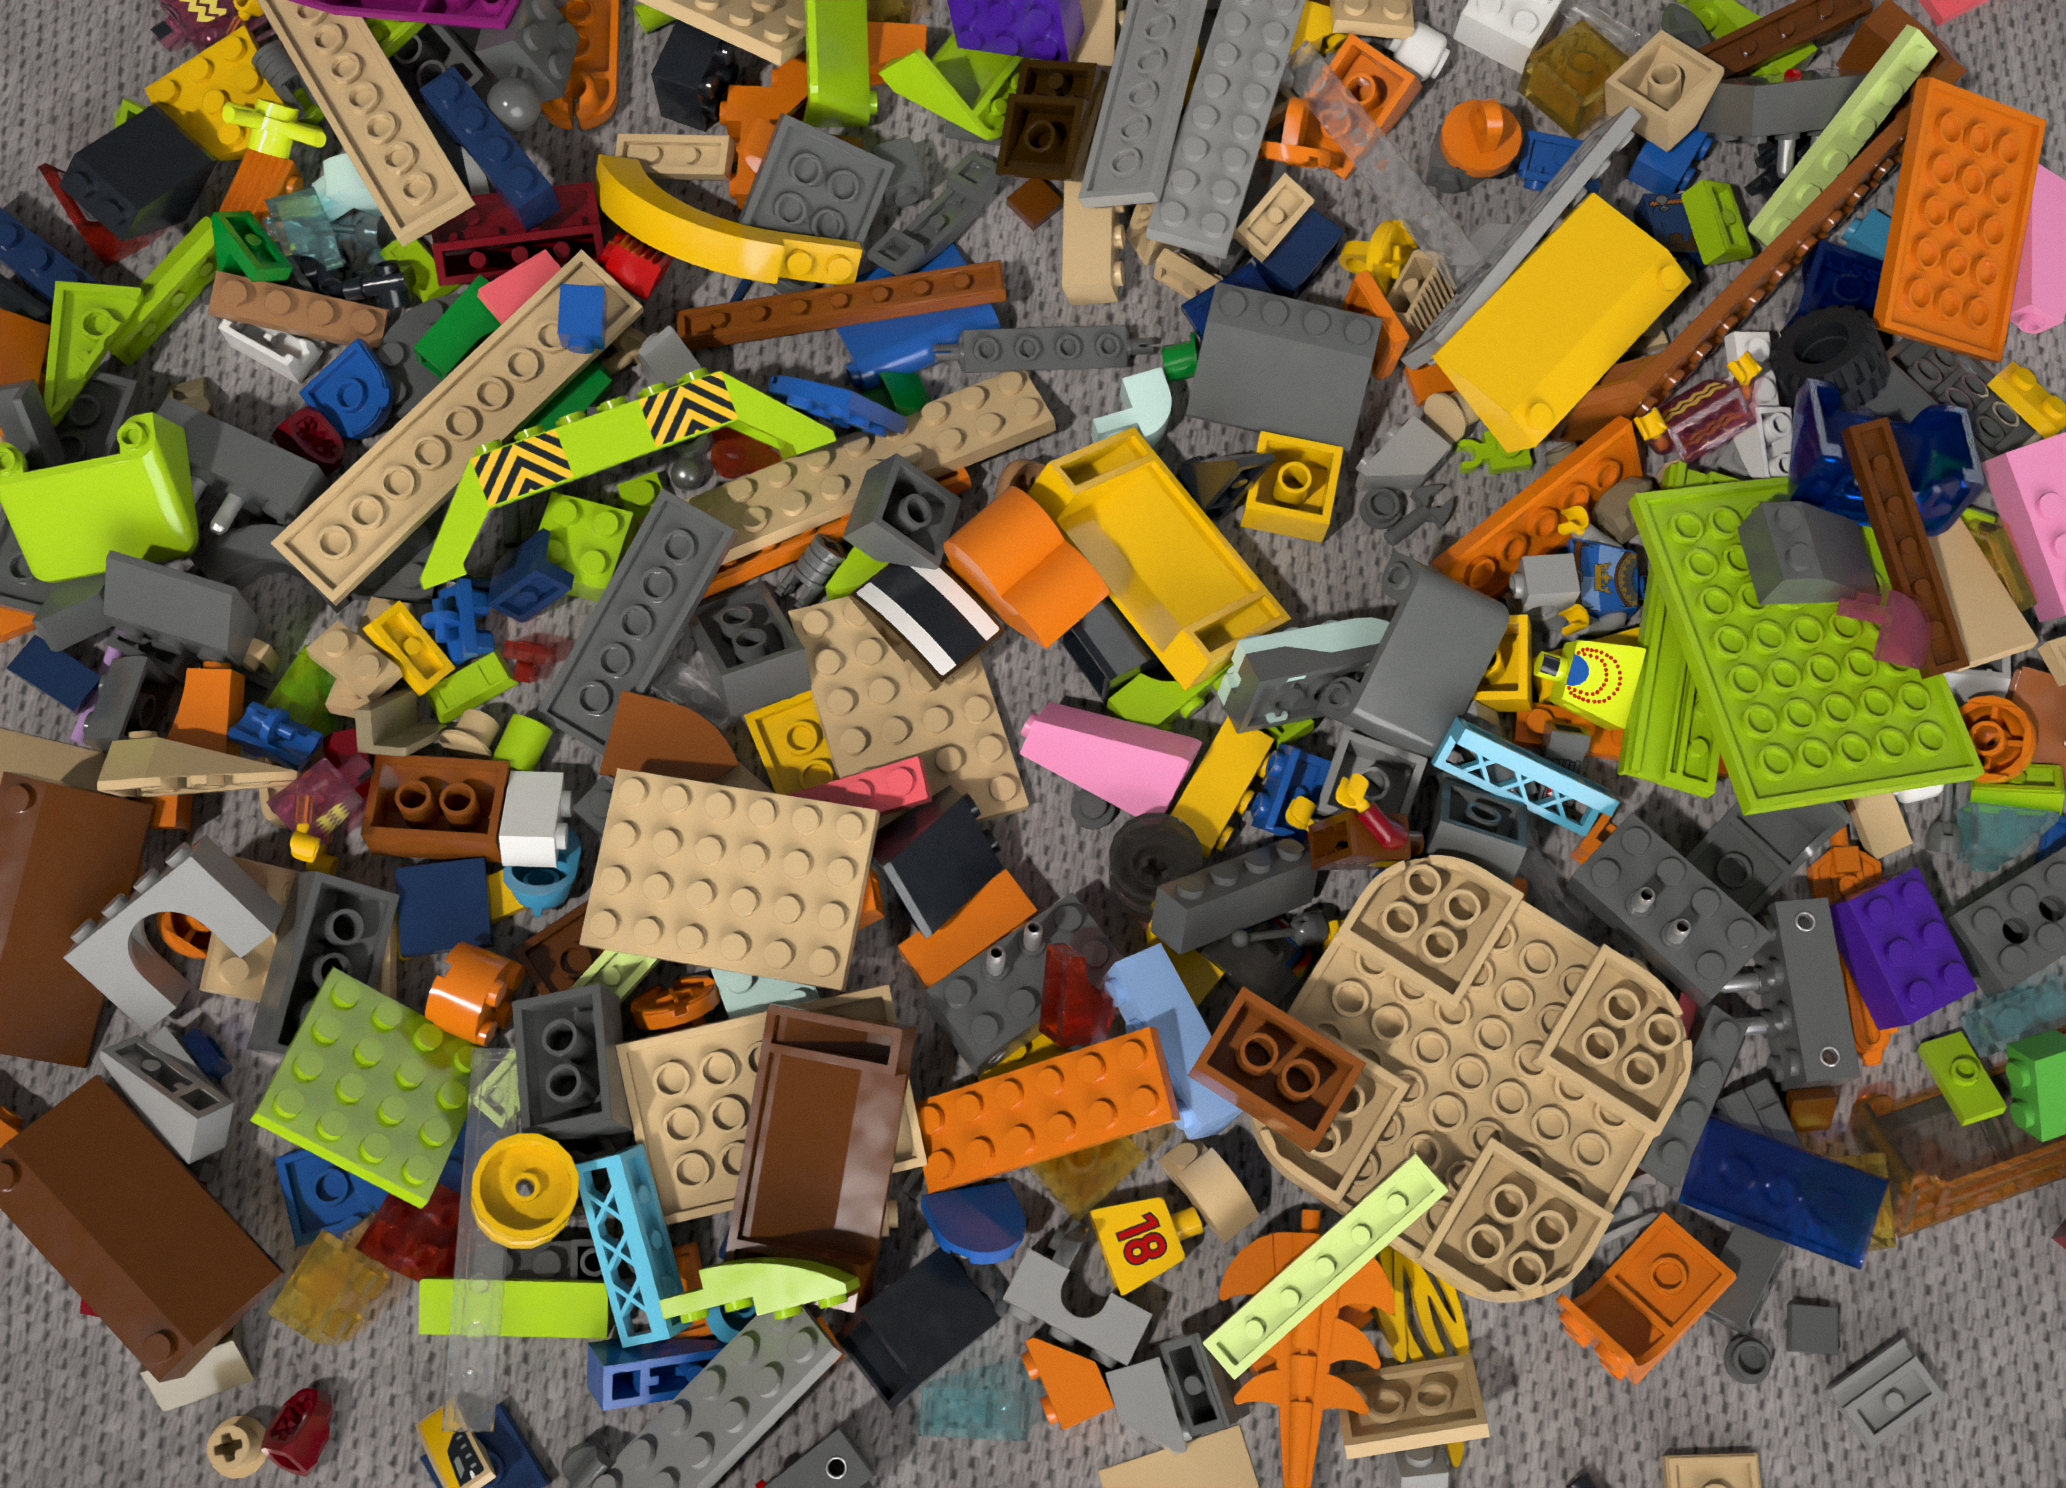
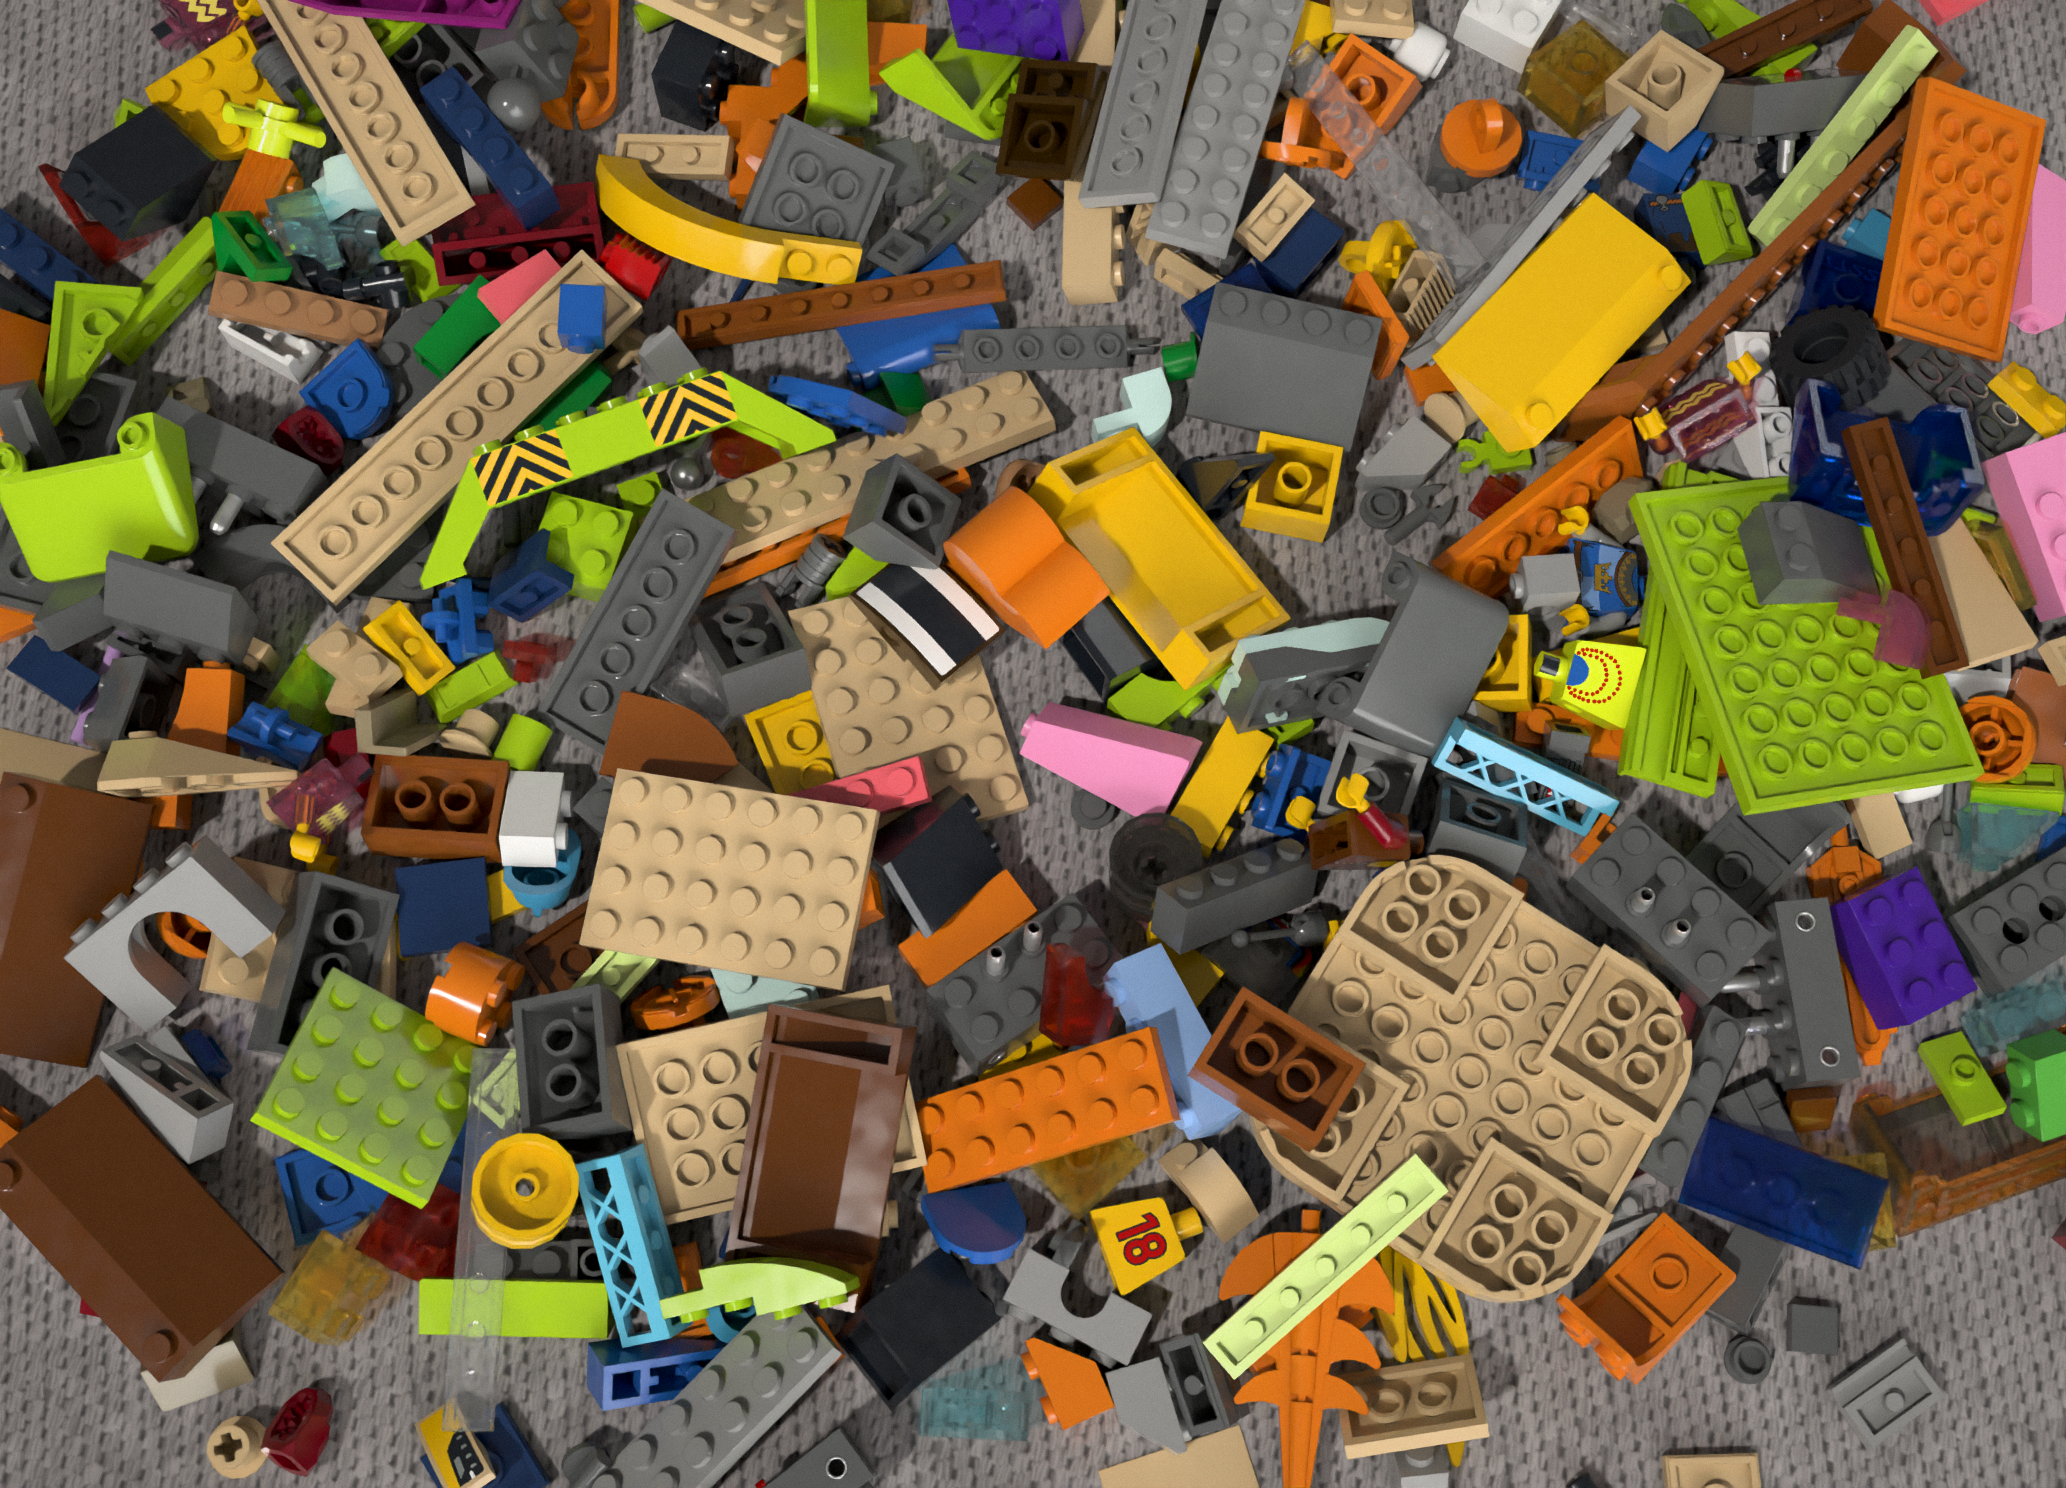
none -> clear red tile [1467,474,1520,520]

